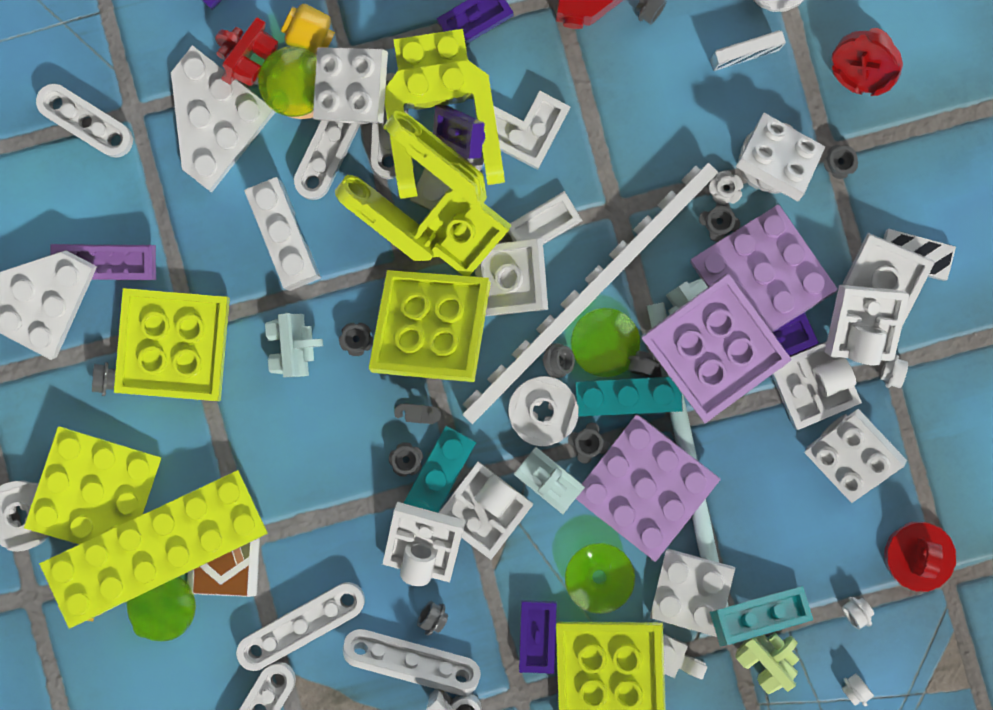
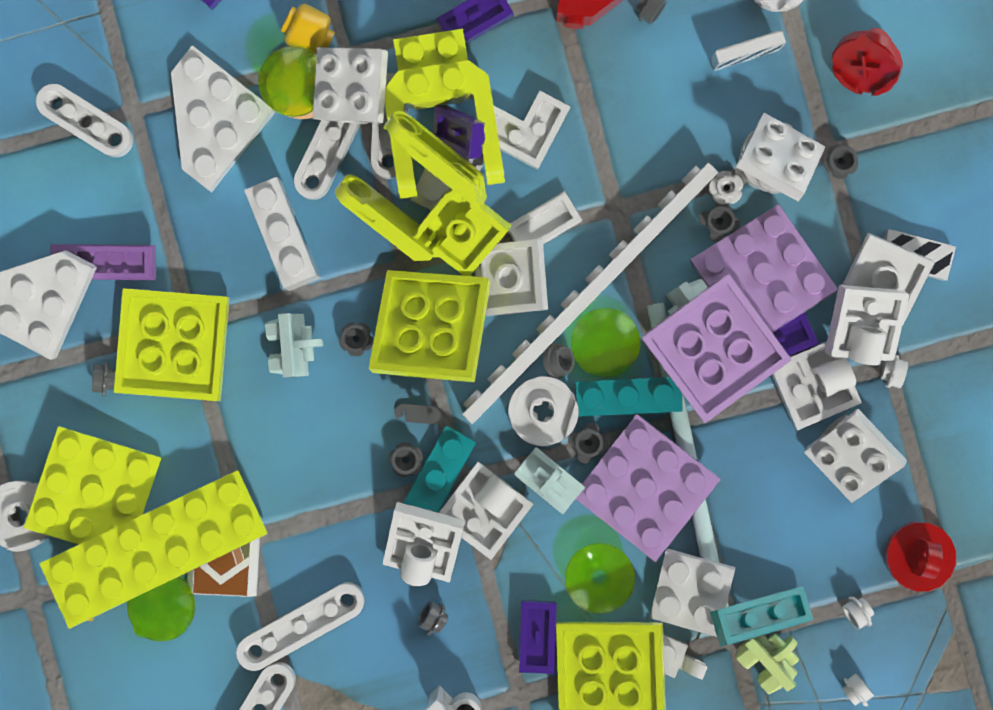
red hips [215,17,278,86] -> none
white plate [343,629,481,695] -> none
dark grey plate [628,351,661,378] -> none

